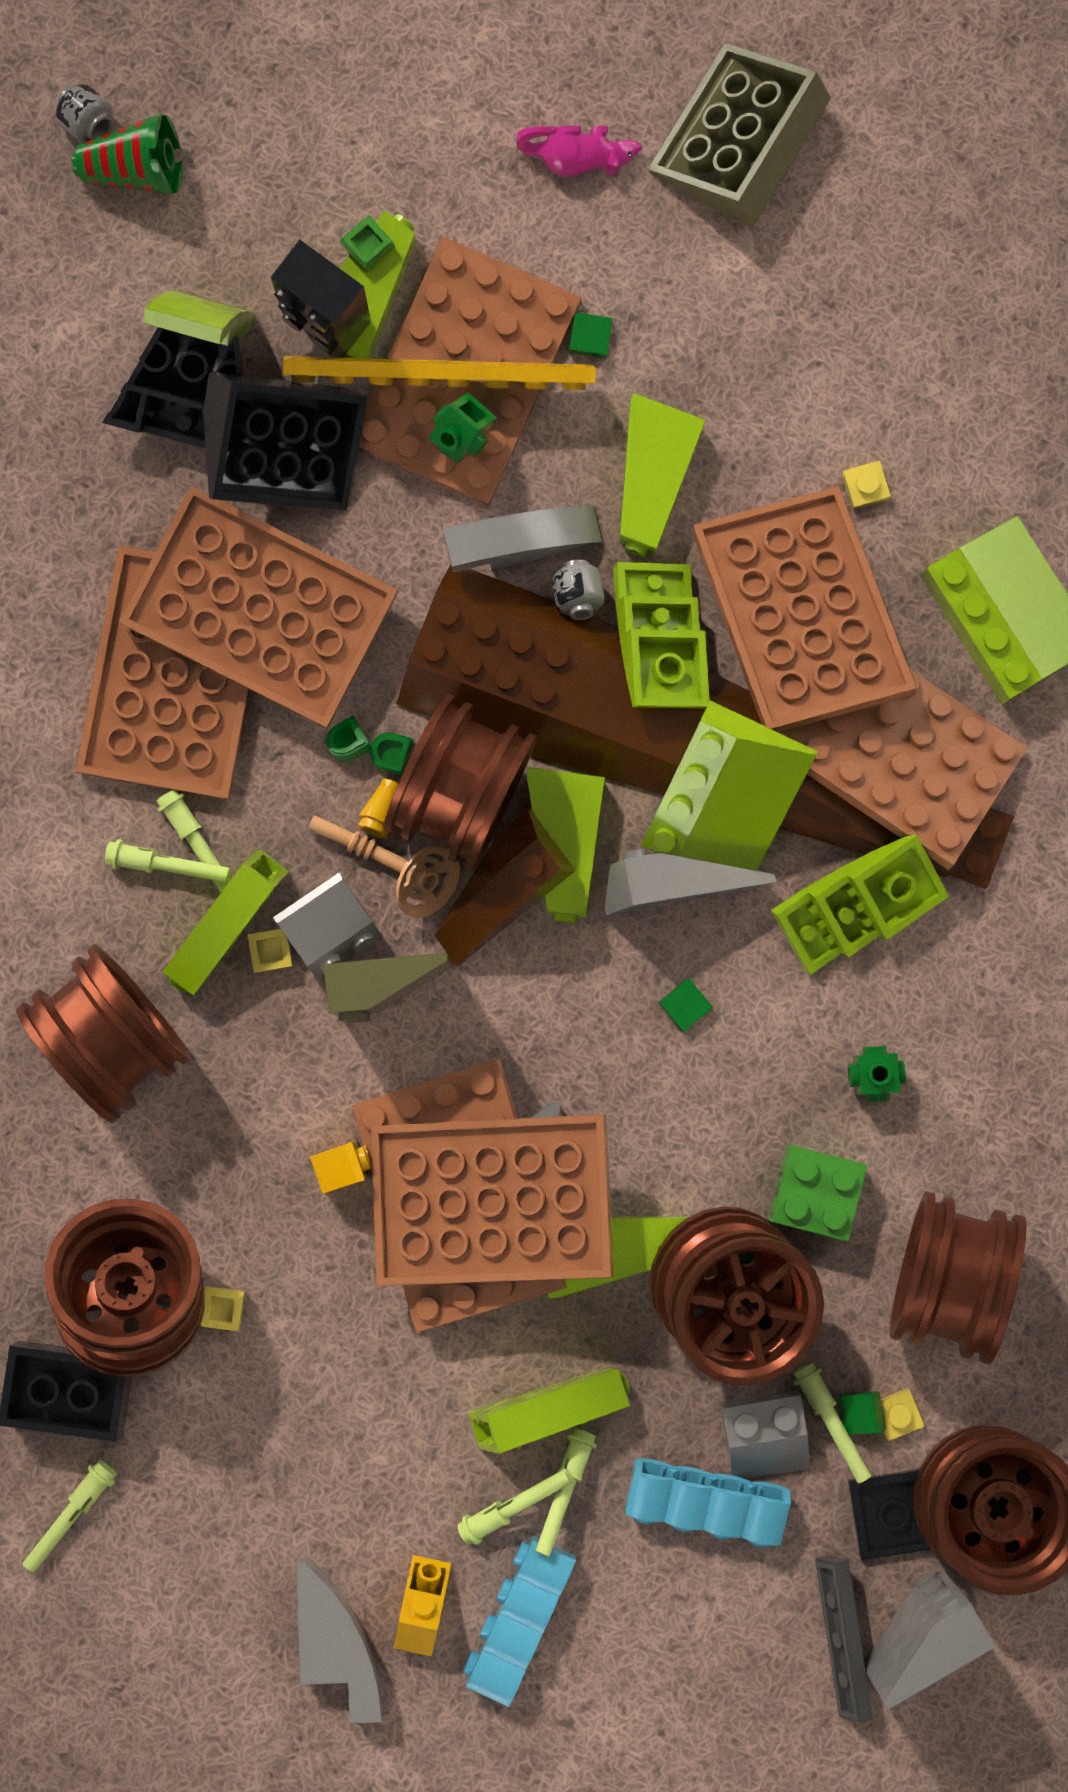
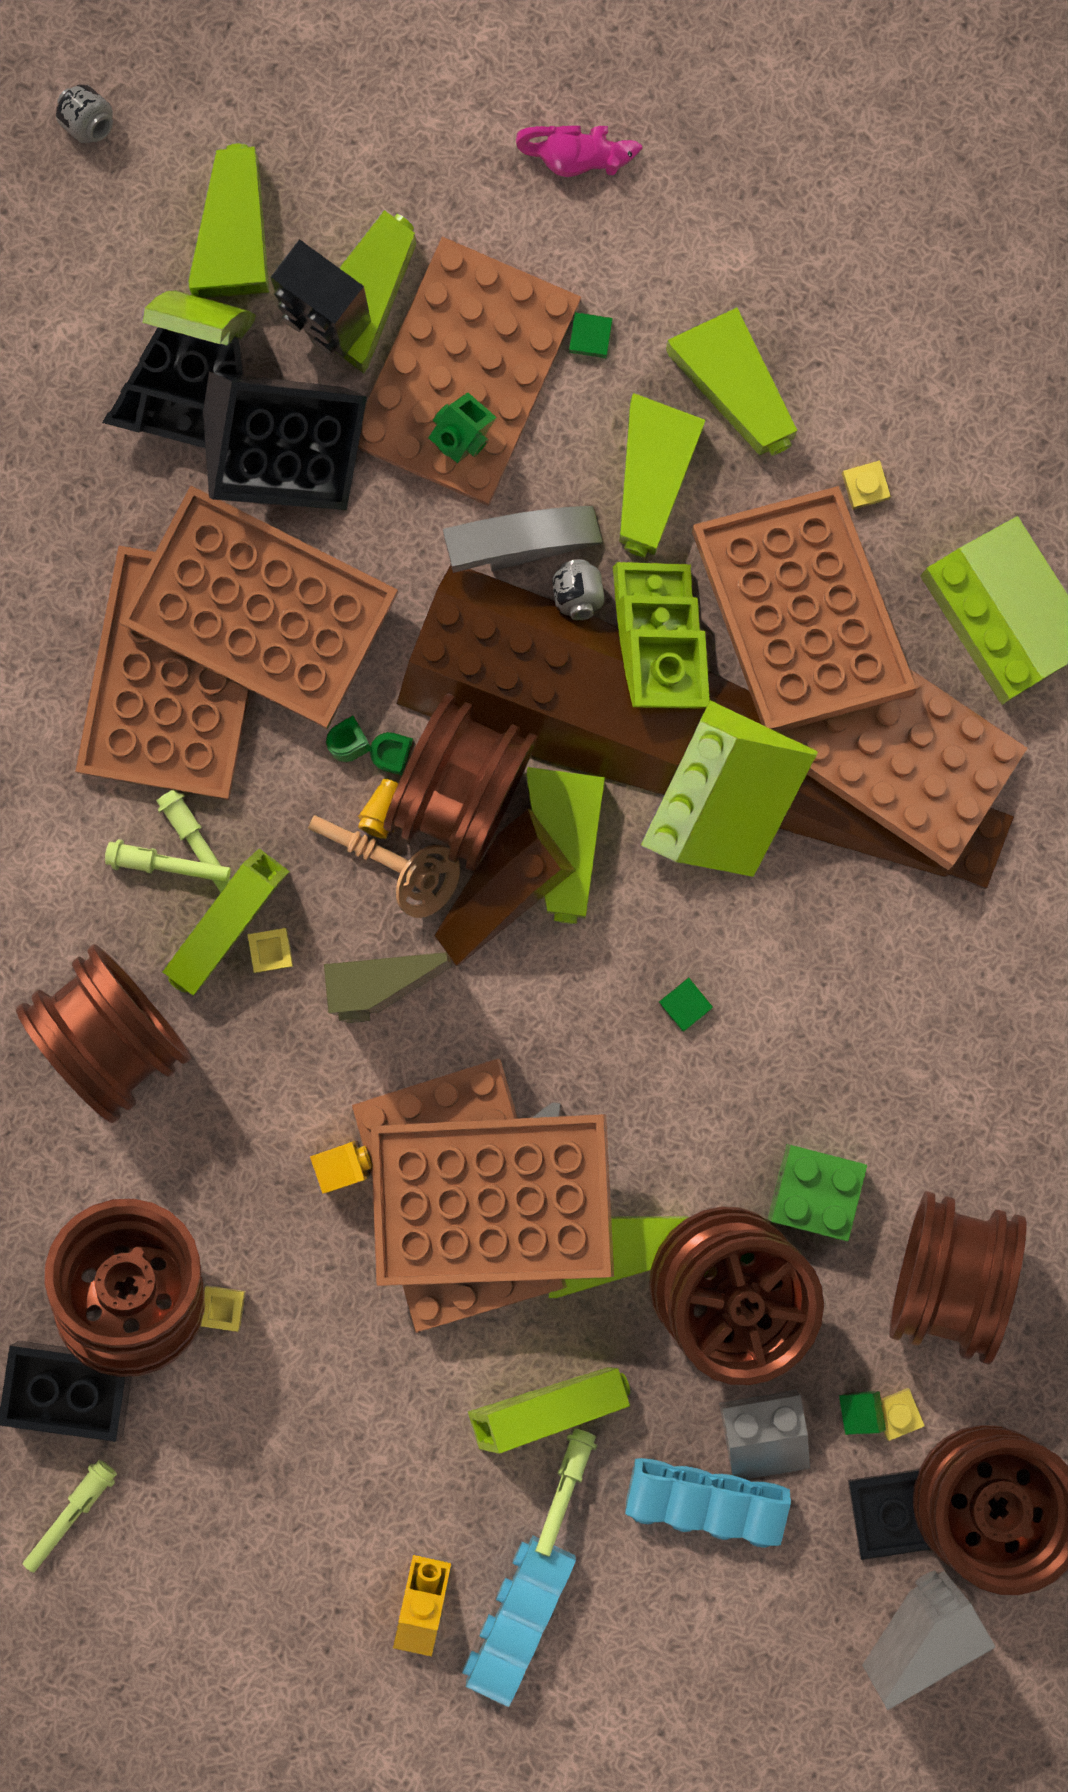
green cone [71,114,182,194] -> none
light grey slope [273,873,382,979] -> none
yellow plate [283,356,596,390] -> none
light grey slope [296,1556,384,1724] -> none
bright green tile [340,215,395,272] -> none
yellowish green pin [458,1468,573,1545] -> none
light grey wedge [605,849,776,916] -> none
olive slope [648,43,831,226] -> none
lime slope [770,834,949,975] -> none
yellowish green pin [793,1362,871,1483] -> none
dark grey tile [815,1556,873,1723] -> none
green brick [848,1046,906,1102] -> none
none -> lime slope [188,143,269,298]
none -> lime slope [666,307,798,456]

